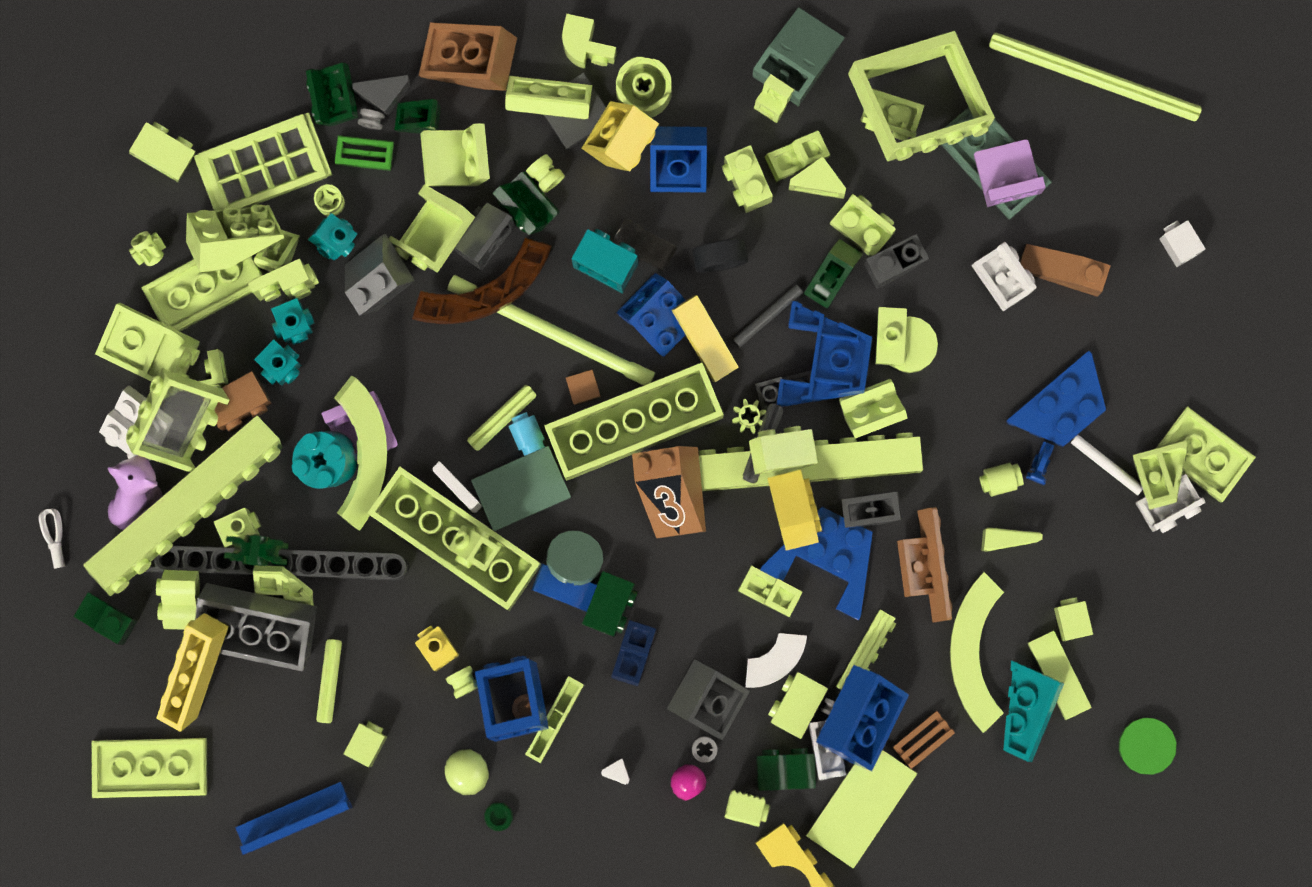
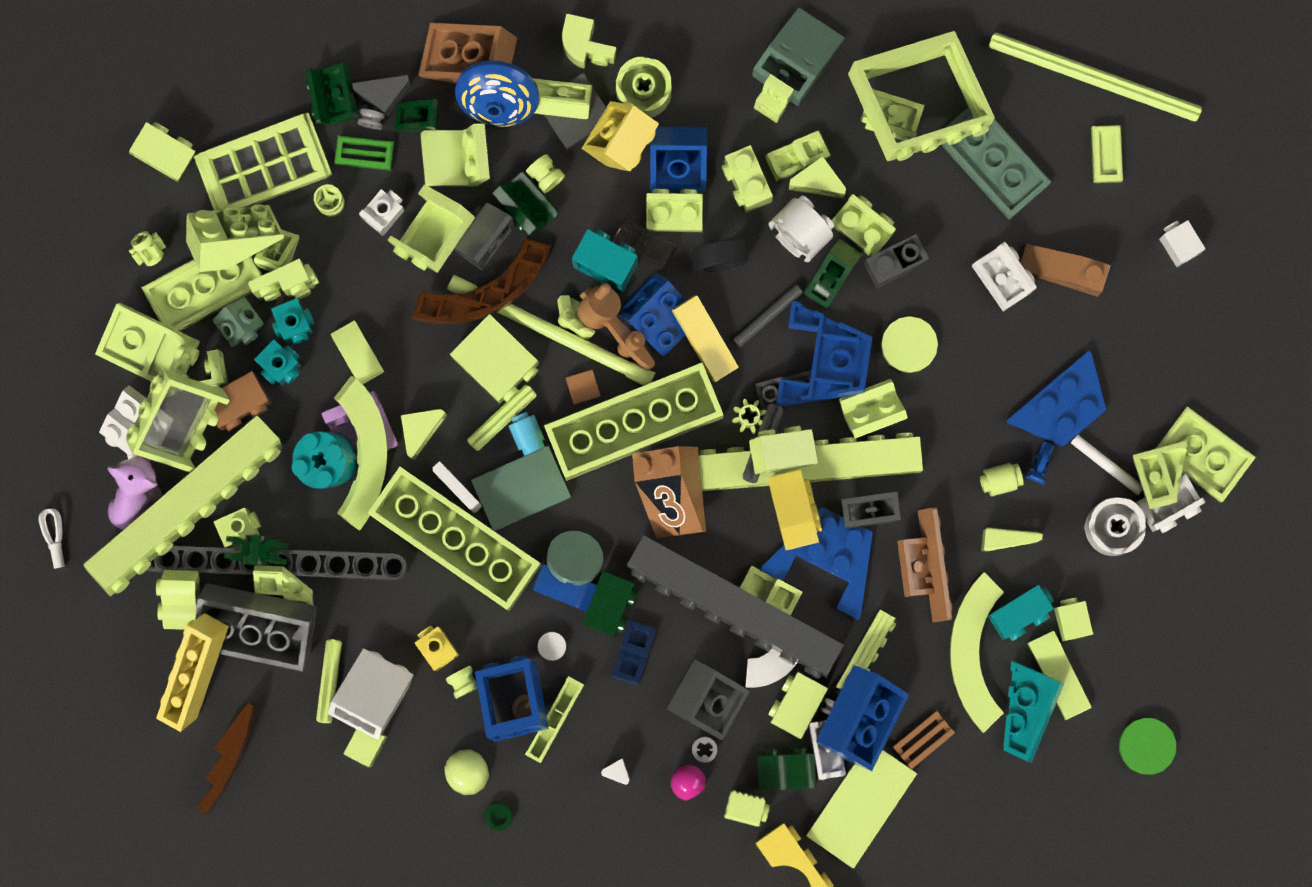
dark green arch [73,592,138,645] -> none
yellowish green tile [92,738,207,798] -> none
blue fence [235,782,352,855] -> none
teal brick [308,213,357,260] -> none
dark grey slope [345,234,415,316] -> none
yellowish green brick [448,525,500,572] -> none
yellowish green plate [875,307,907,366] -> none
lavender bracket [974,140,1046,207] -> none
none -> reddish brown slope [196,702,257,815]
none -> sand green brick [212,297,264,347]
none -> white brick [328,648,413,740]
none -> yellowish green slope [330,320,384,385]
none -> white brick [359,189,405,236]
none -> yellowish green slope [401,409,447,460]
none -> yellowish green brick [450,314,539,404]
none -> blue dish [455,61,539,127]
none -> white tile [538,632,566,661]
none -> yellowish green piece [557,295,595,340]
none -> medium nougat piece [577,283,655,370]
none -> dark grey brick [627,536,844,679]
none -> yellowish green bracket [646,189,703,232]
none -> white brick [769,195,834,262]
none -> teal brick [988,585,1054,641]
none -> white brick [1084,498,1146,556]
none -> yellowish green tile [1091,125,1123,183]

